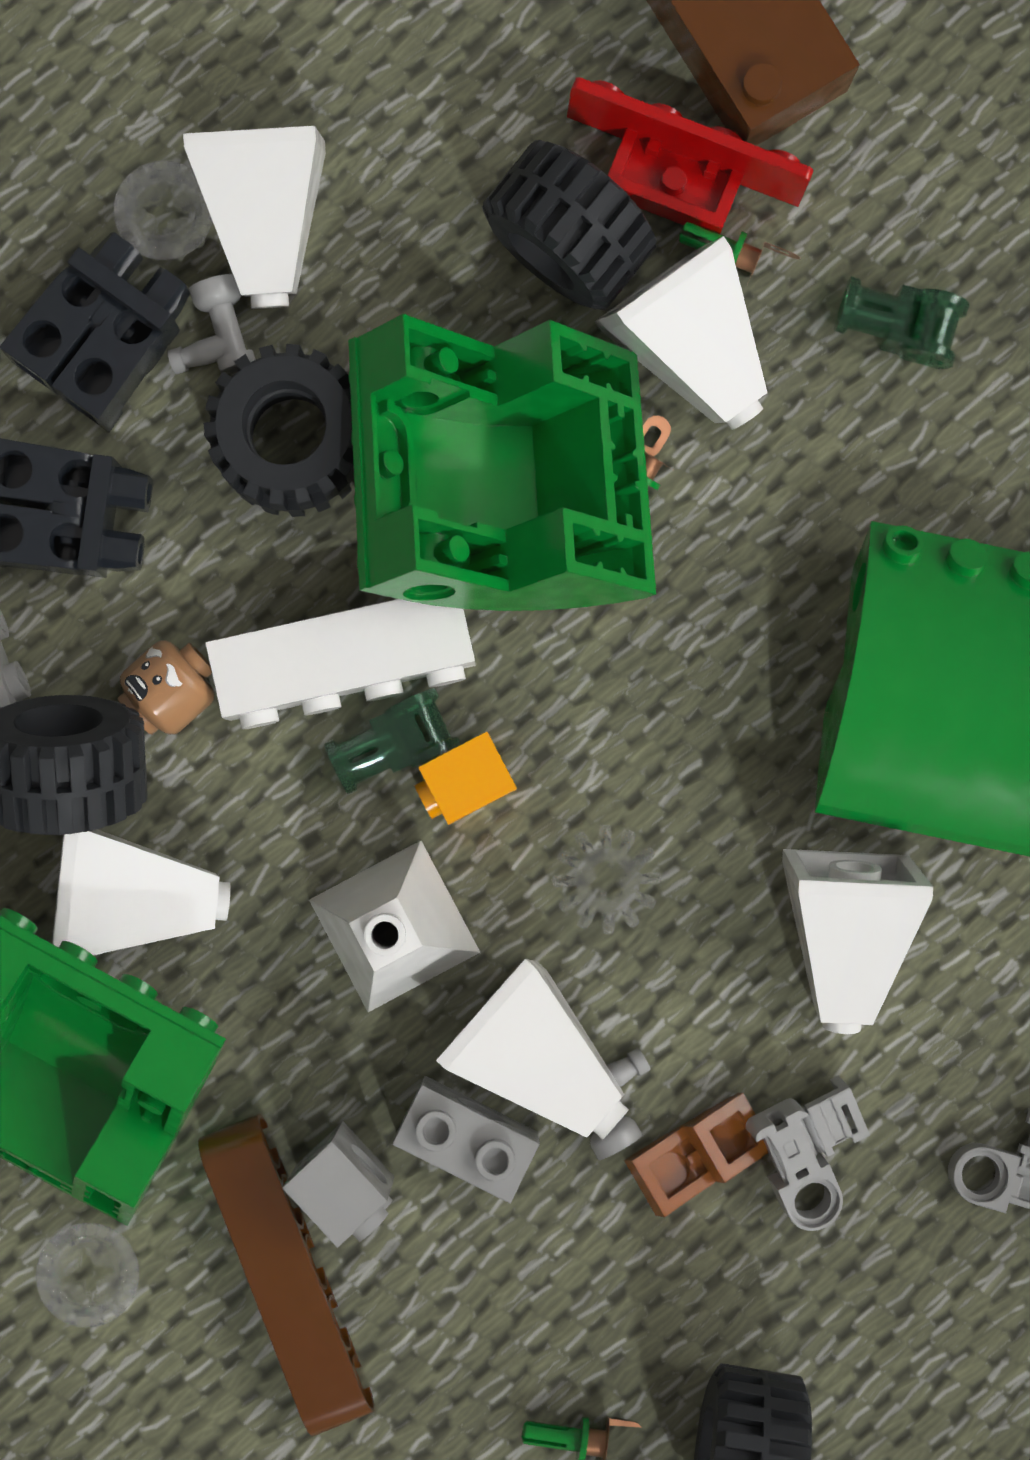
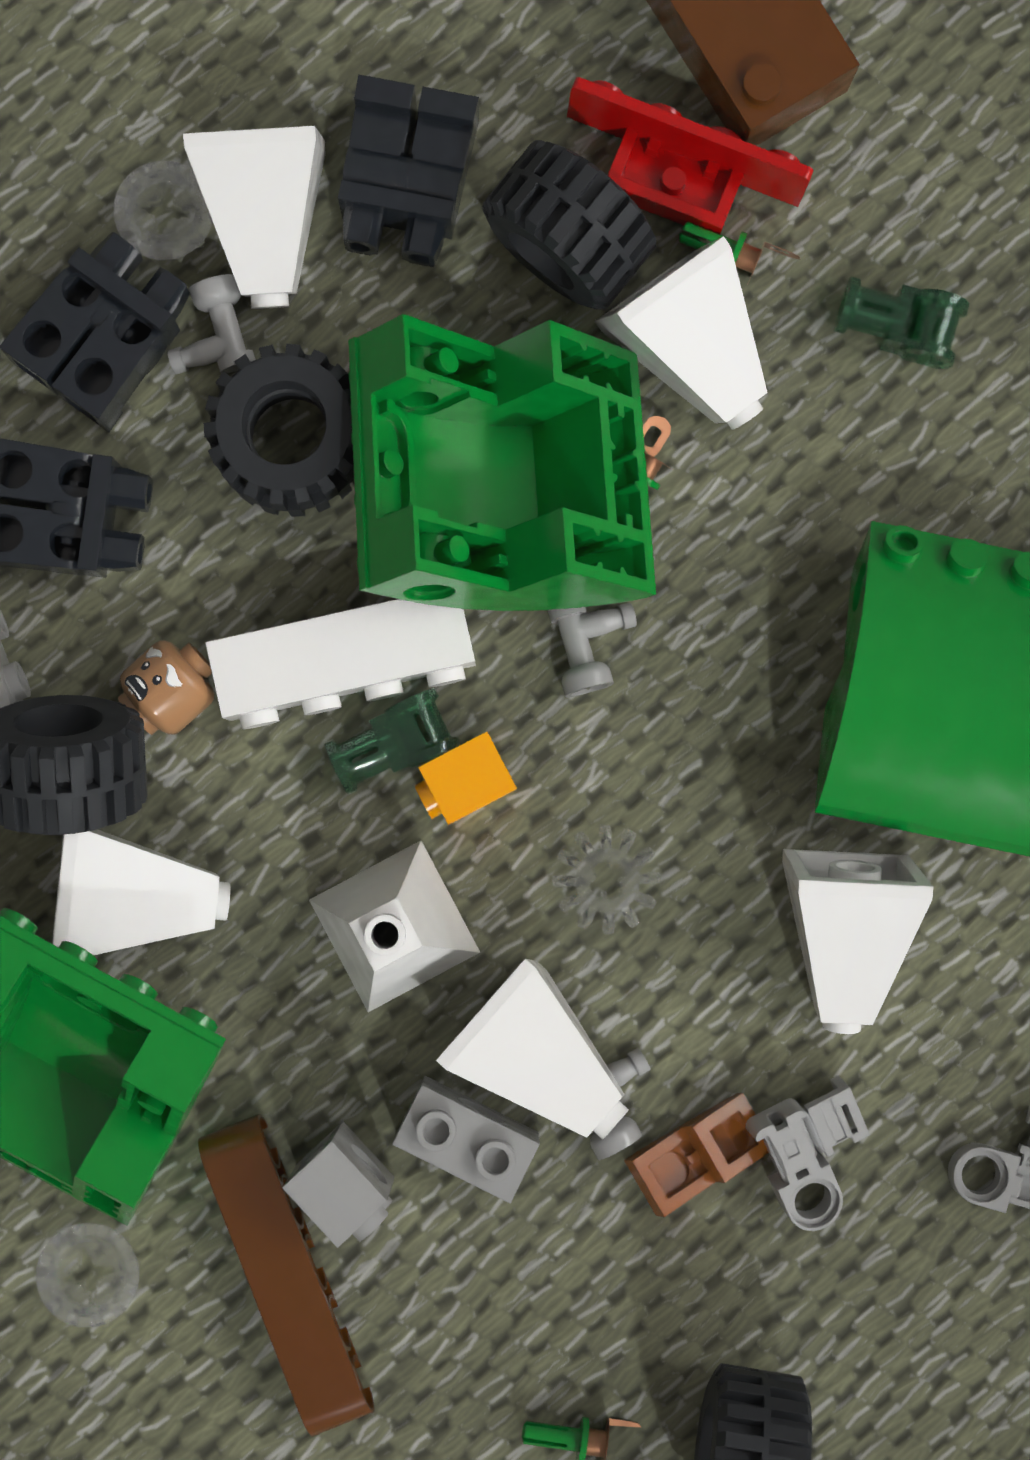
none -> black hips [338,74,479,267]
none -> light grey piece [548,602,637,698]

